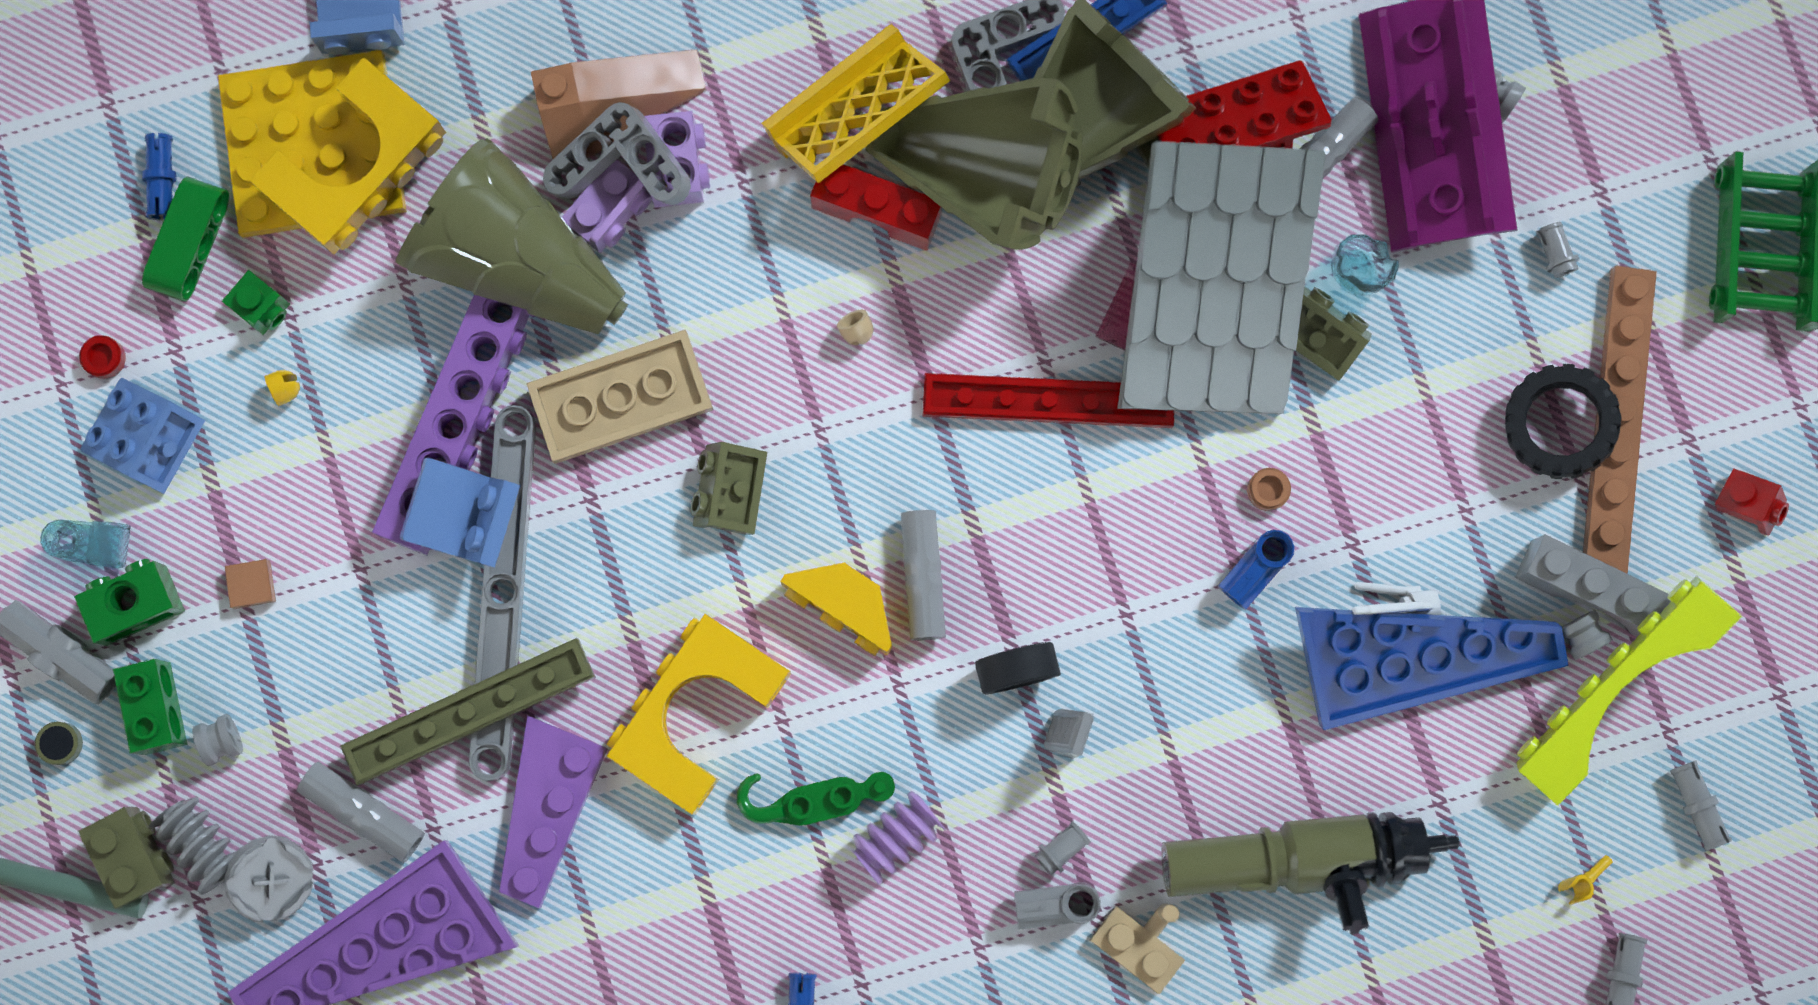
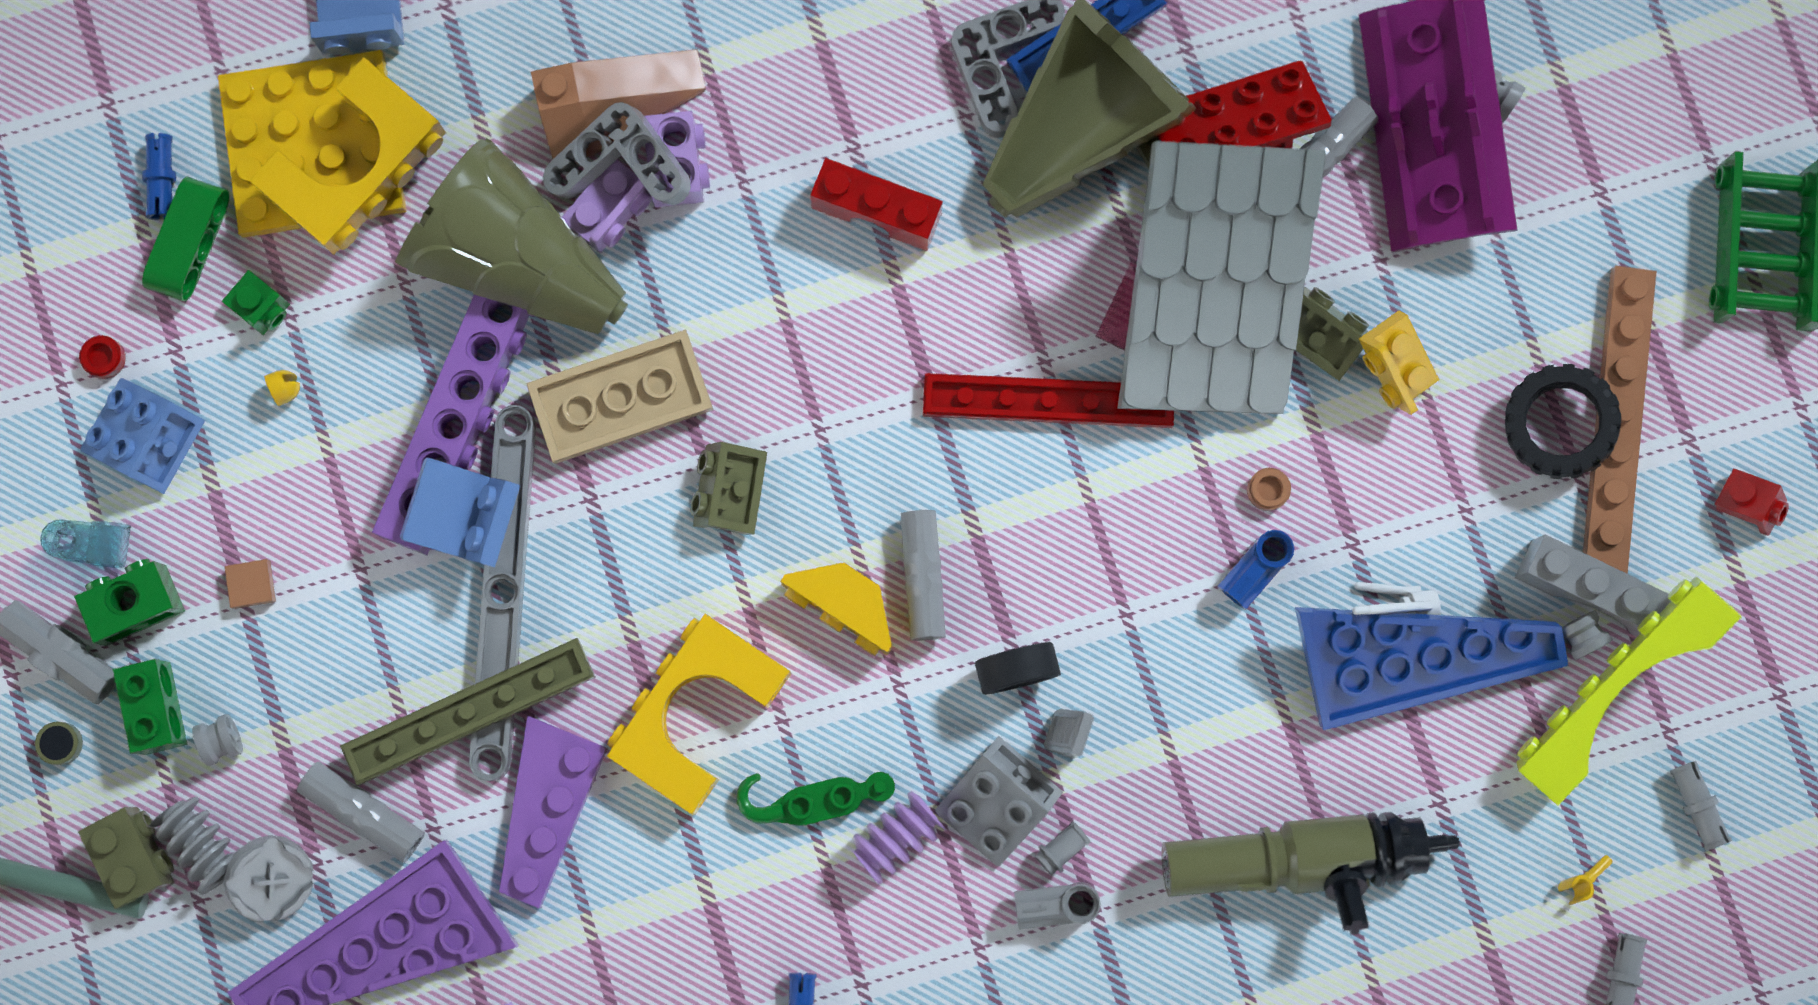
yellow fence [761,24,950,183] -> none
tan hinge [837,309,874,346] -> none
olive cone [866,77,1083,250] -> none
tan plate [1090,903,1185,995] -> none
clear light blue hair [1331,234,1399,296] -> none
light grey pin [1536,222,1580,278] -> none
none -> light grey bracket [935,736,1063,866]
none -> yellow bracket [1359,310,1439,415]

